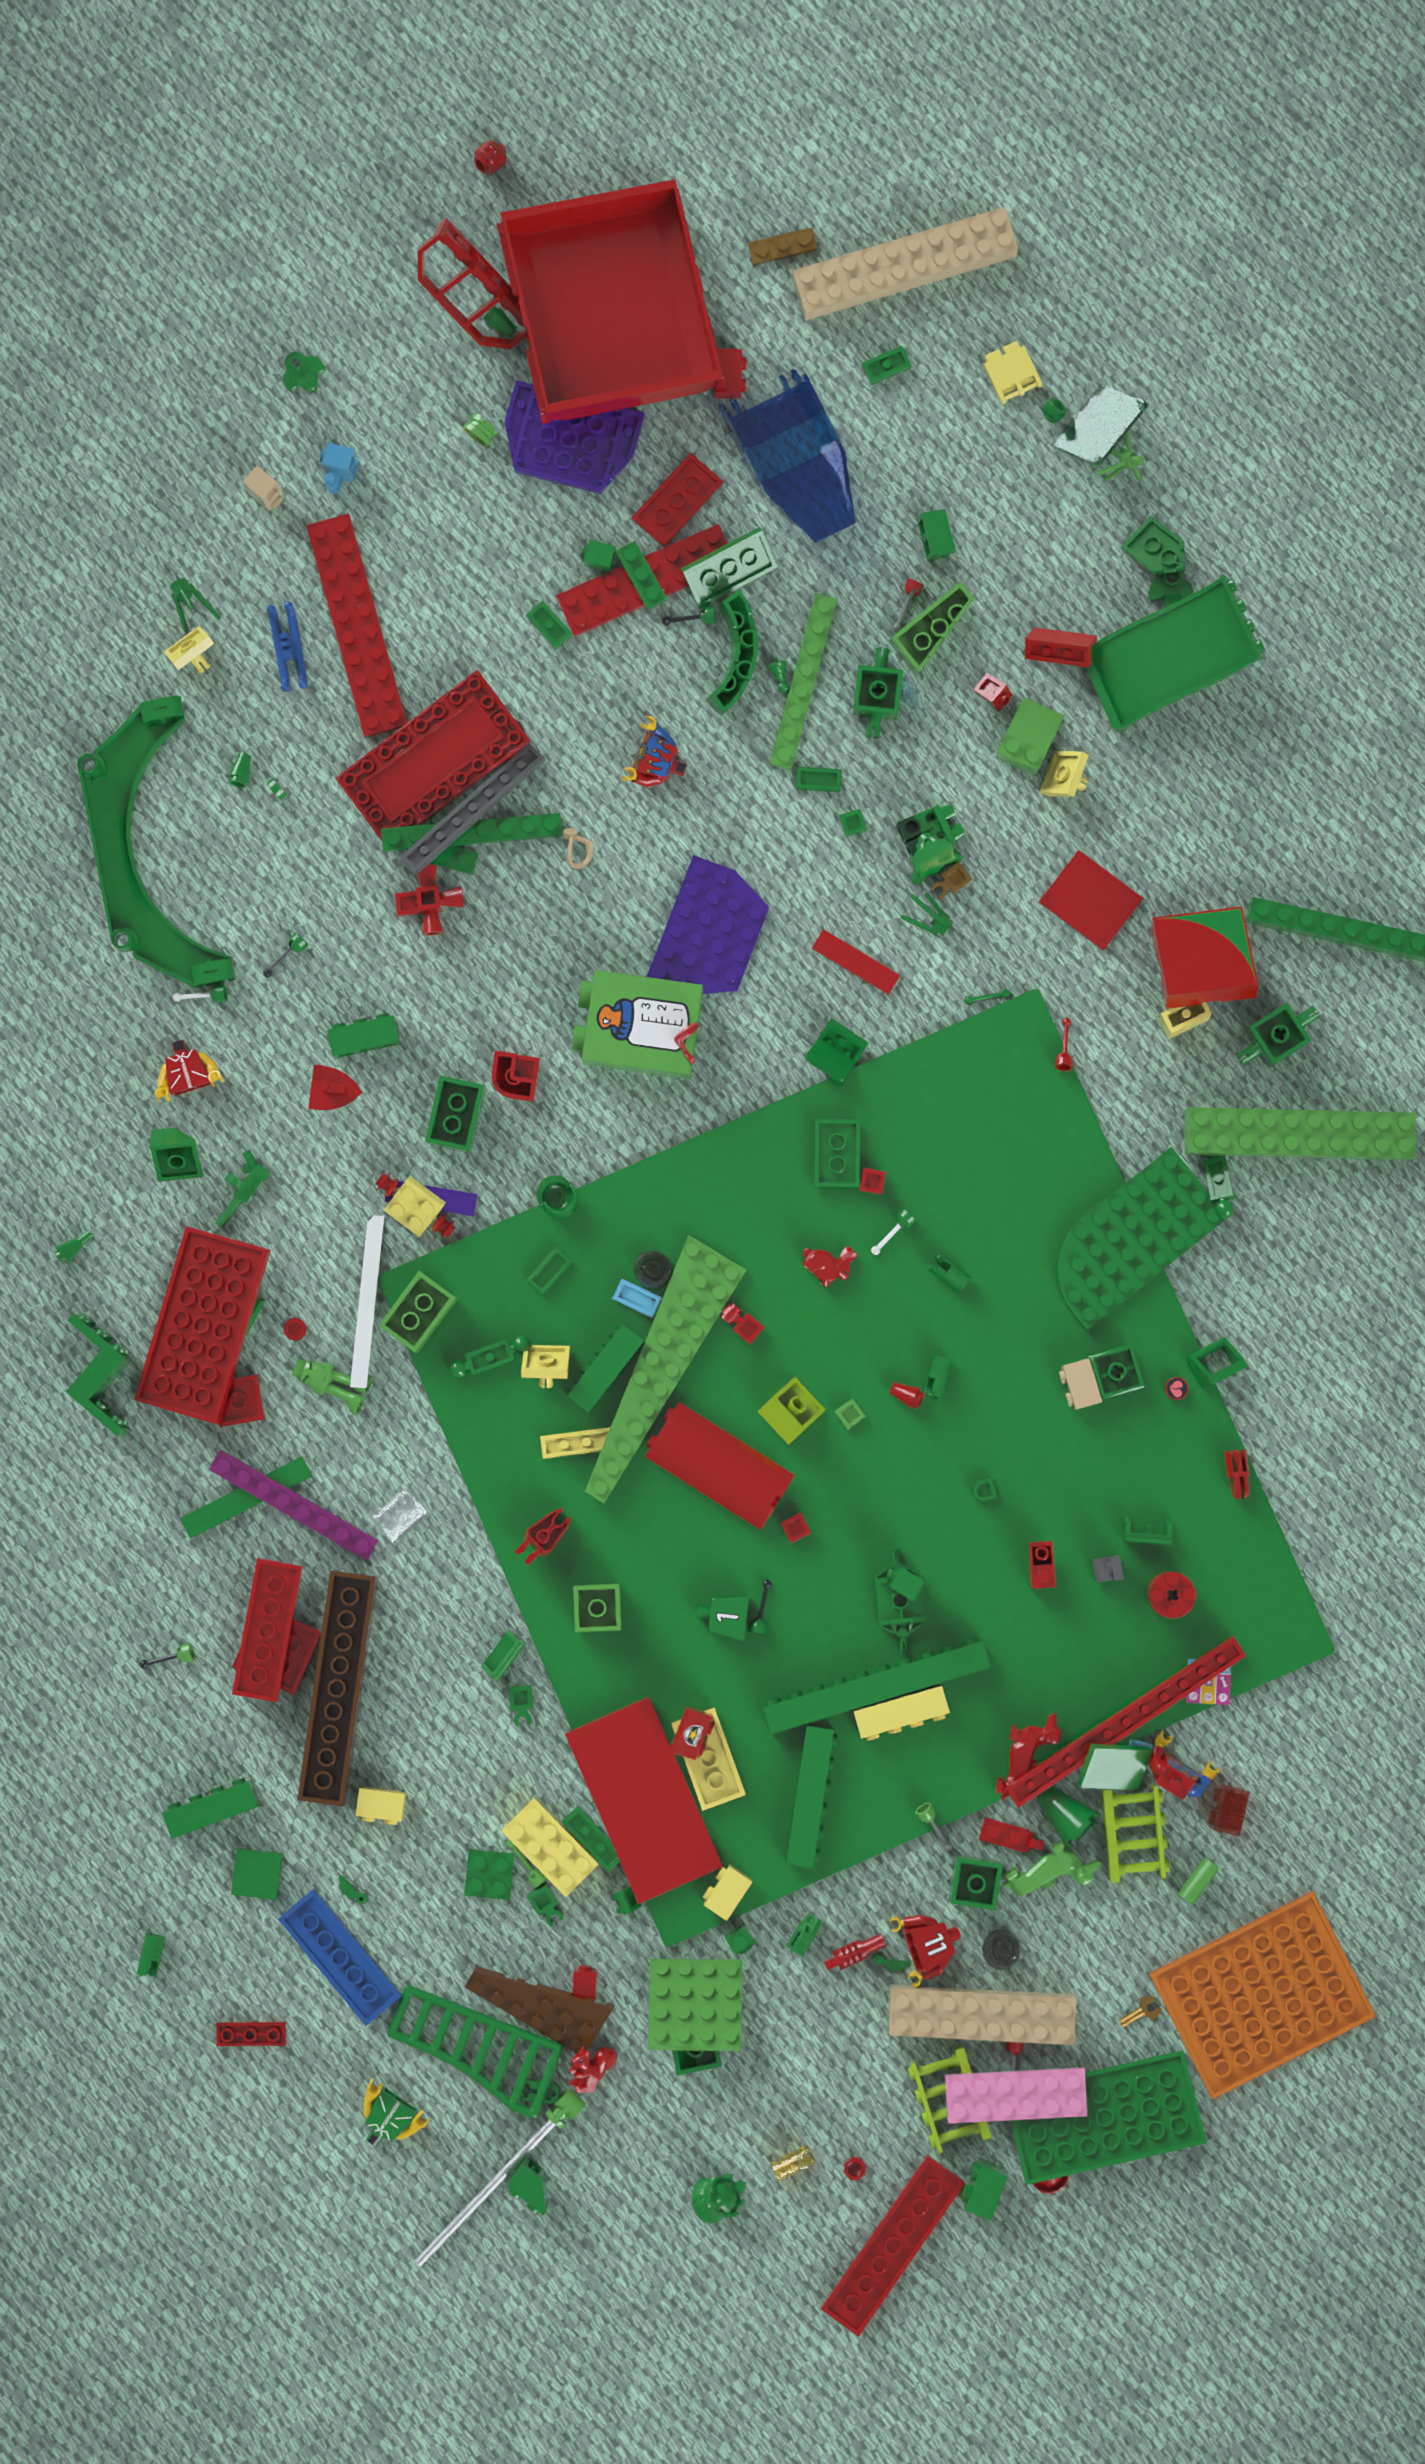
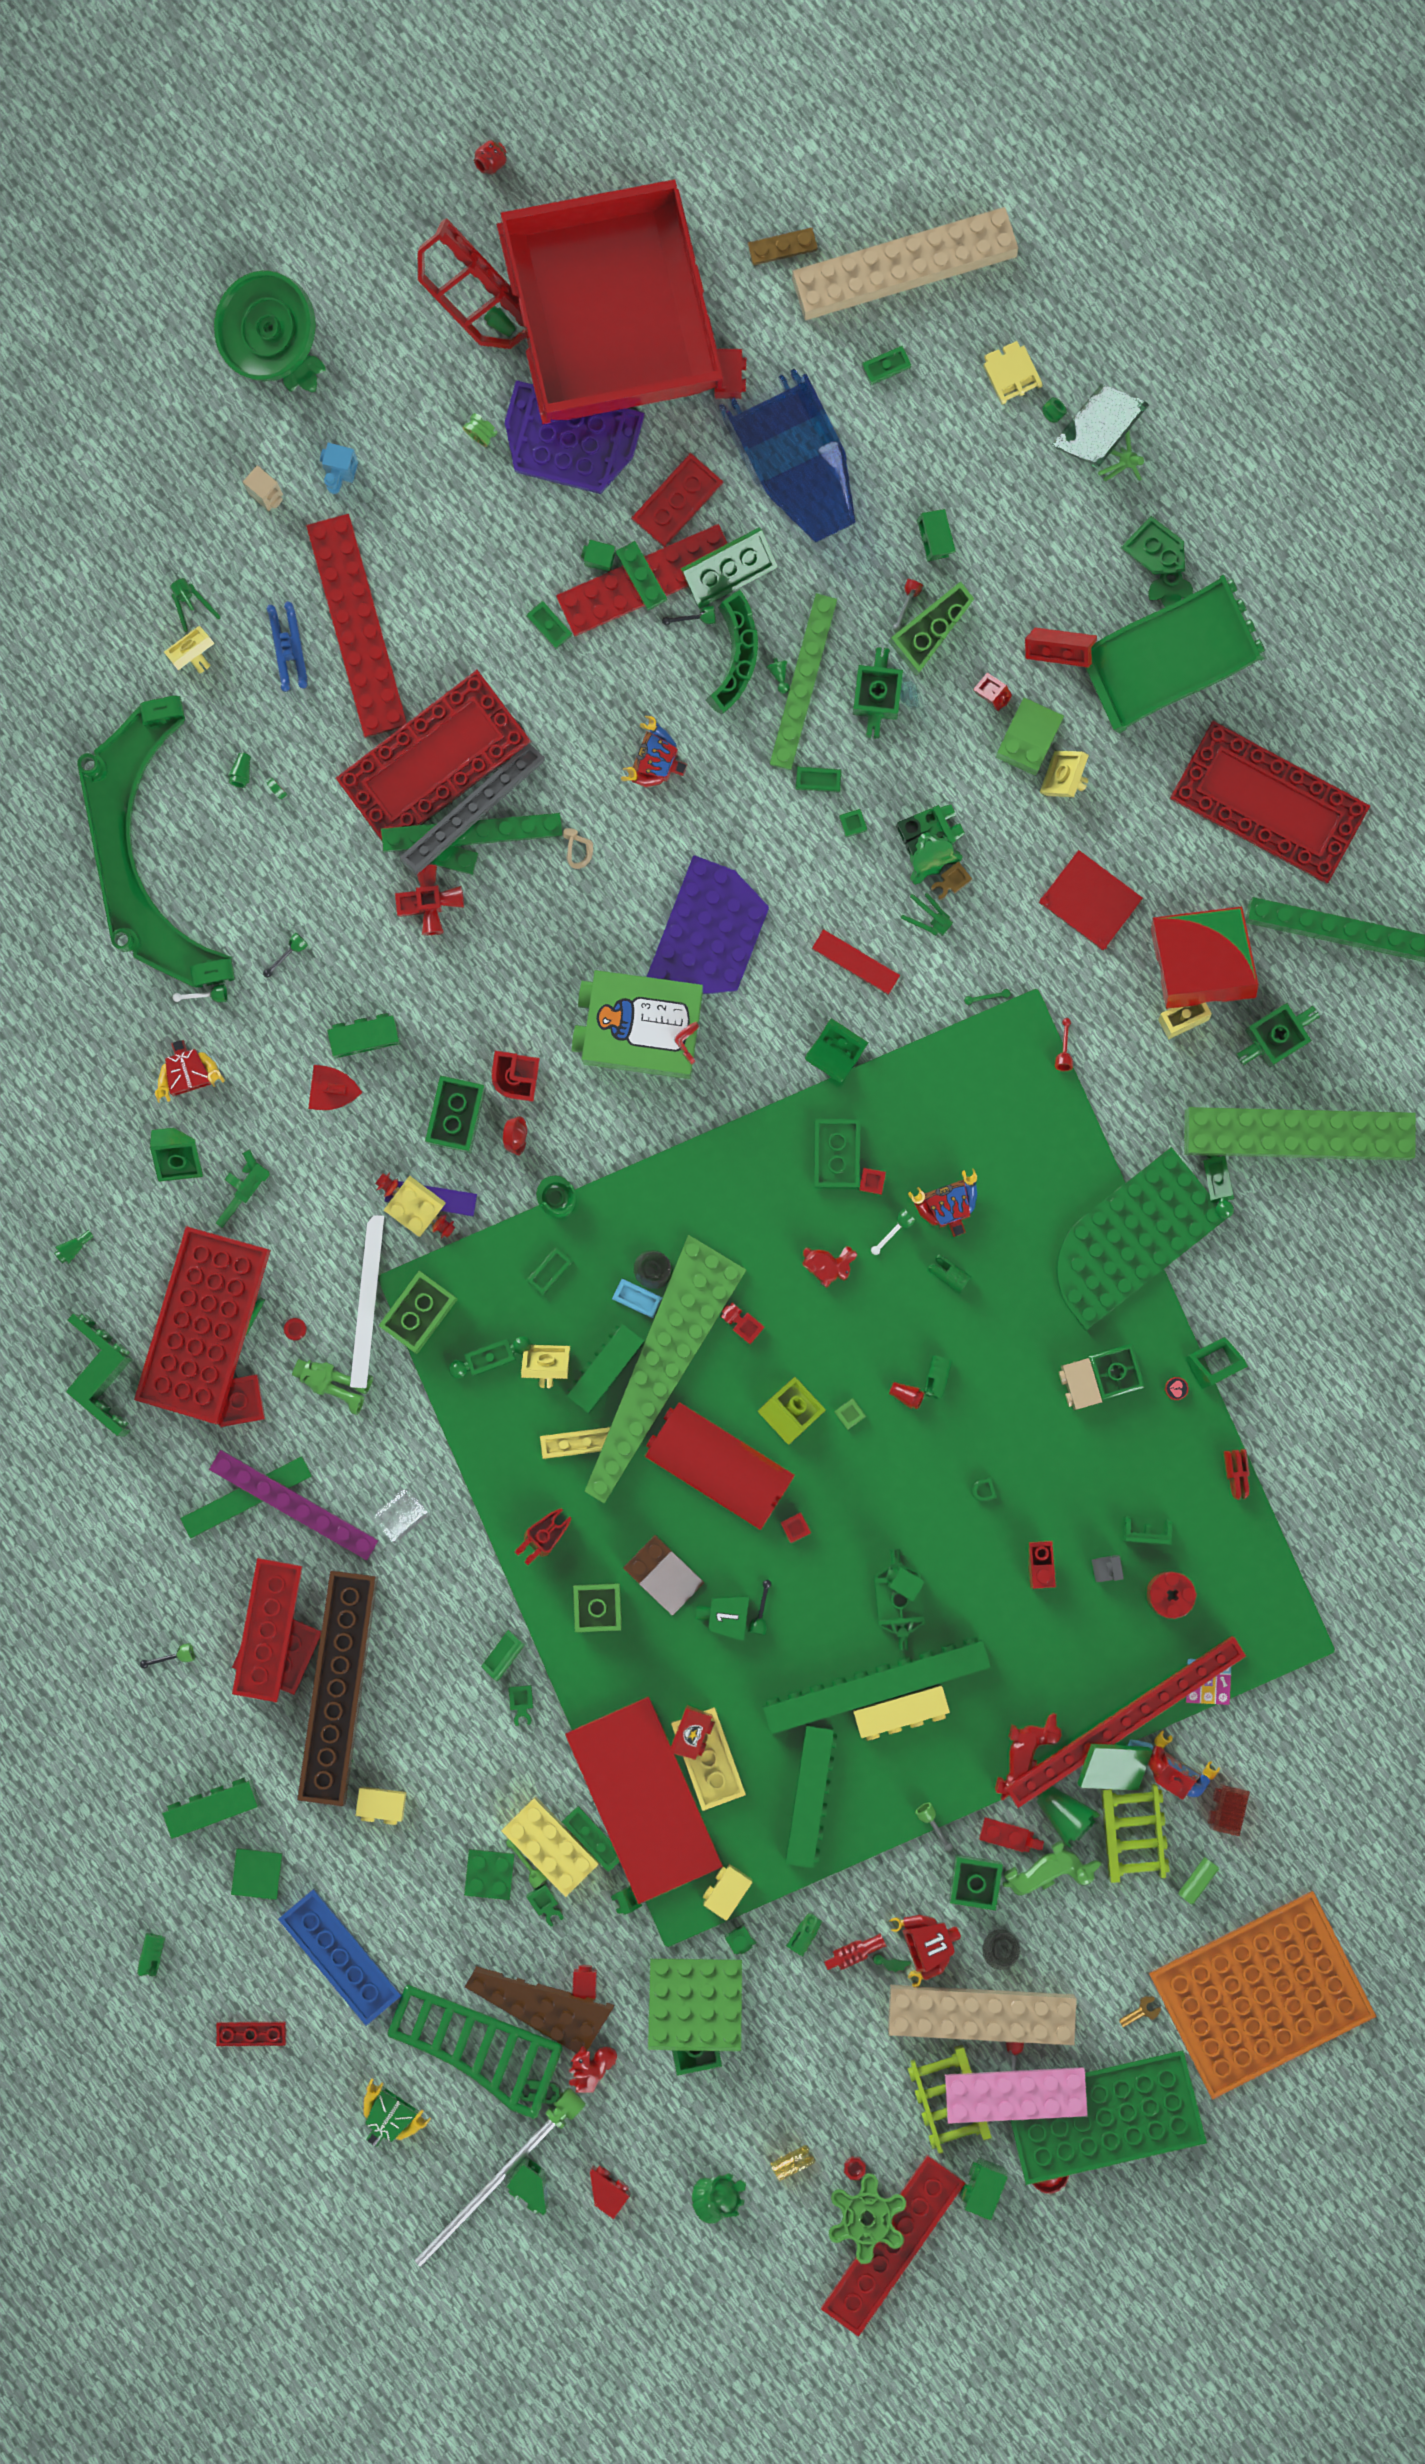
green piece [339,1875,369,1904] -> none
none -> green container [214,270,316,382]
none -> red hat [503,1116,527,1156]
none -> red slope [590,2165,631,2220]
none -> slope [623,1535,704,1616]
none -> bright green plate [828,2174,906,2264]
none -> torso [908,1169,977,1237]
none -> red tile [1169,720,1370,884]

